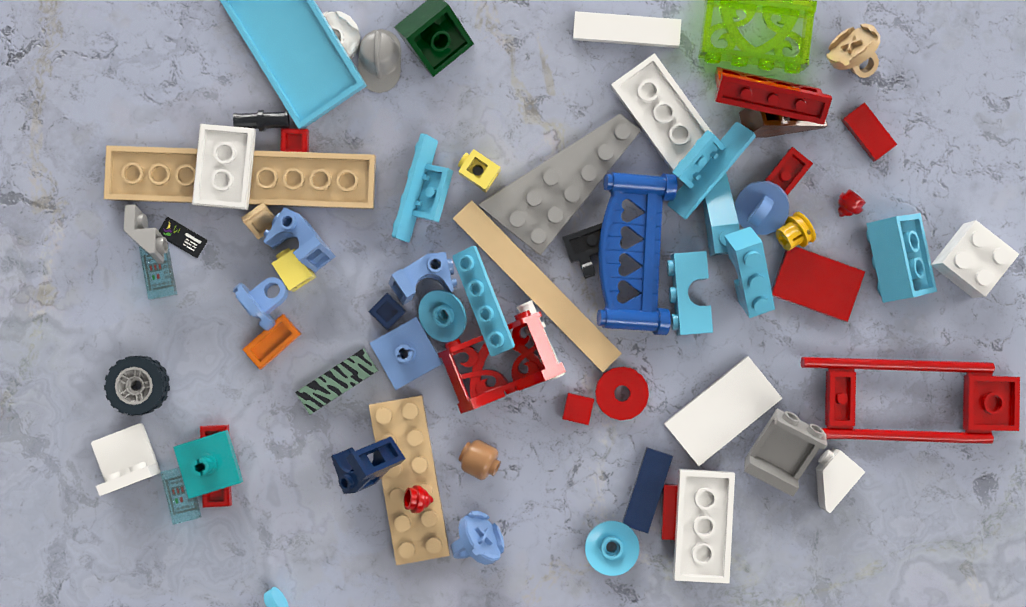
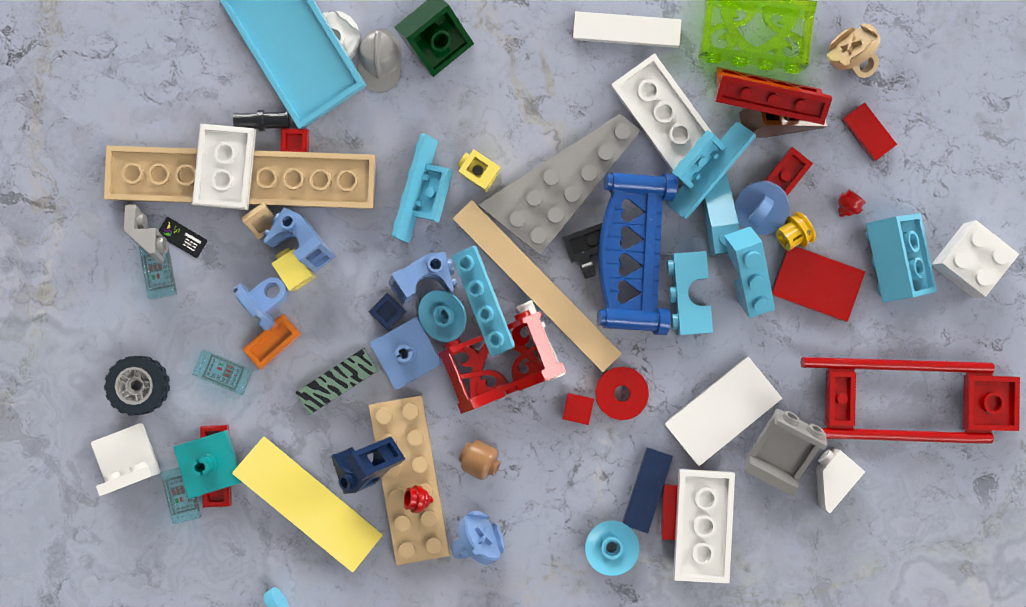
none -> clear light blue tile [192,350,254,395]
none -> light yellow sticker [232,437,383,572]

